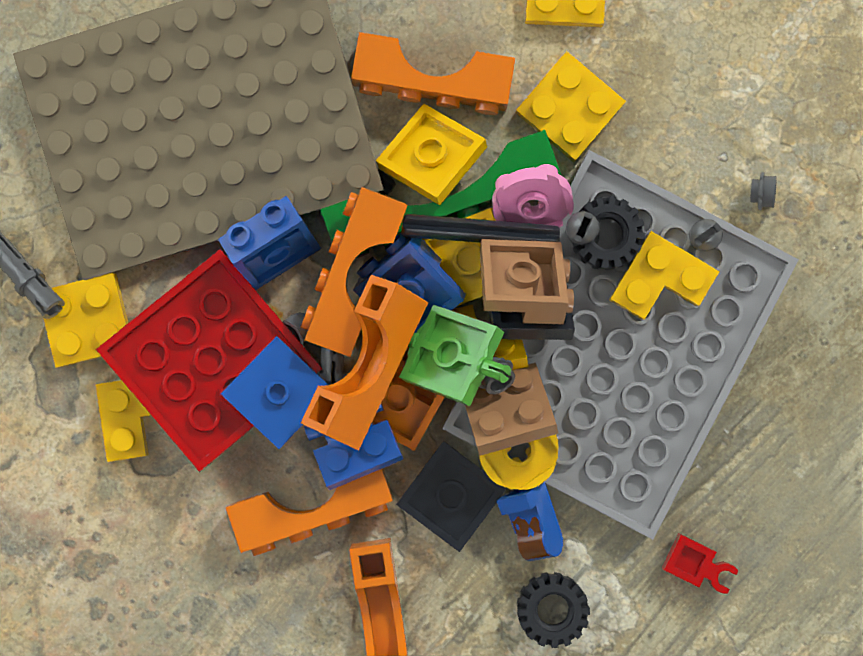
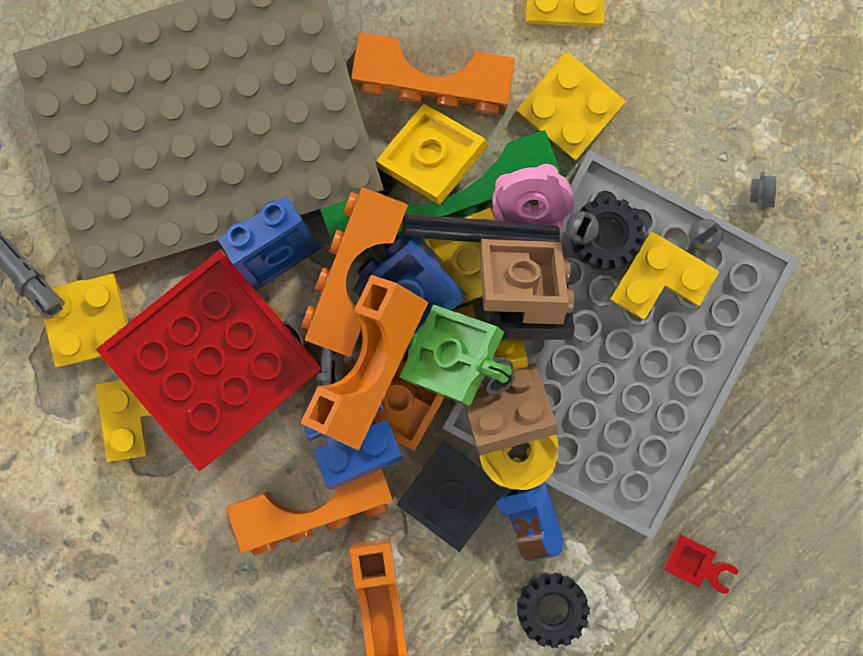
blue plate [221,336,328,449] -> none

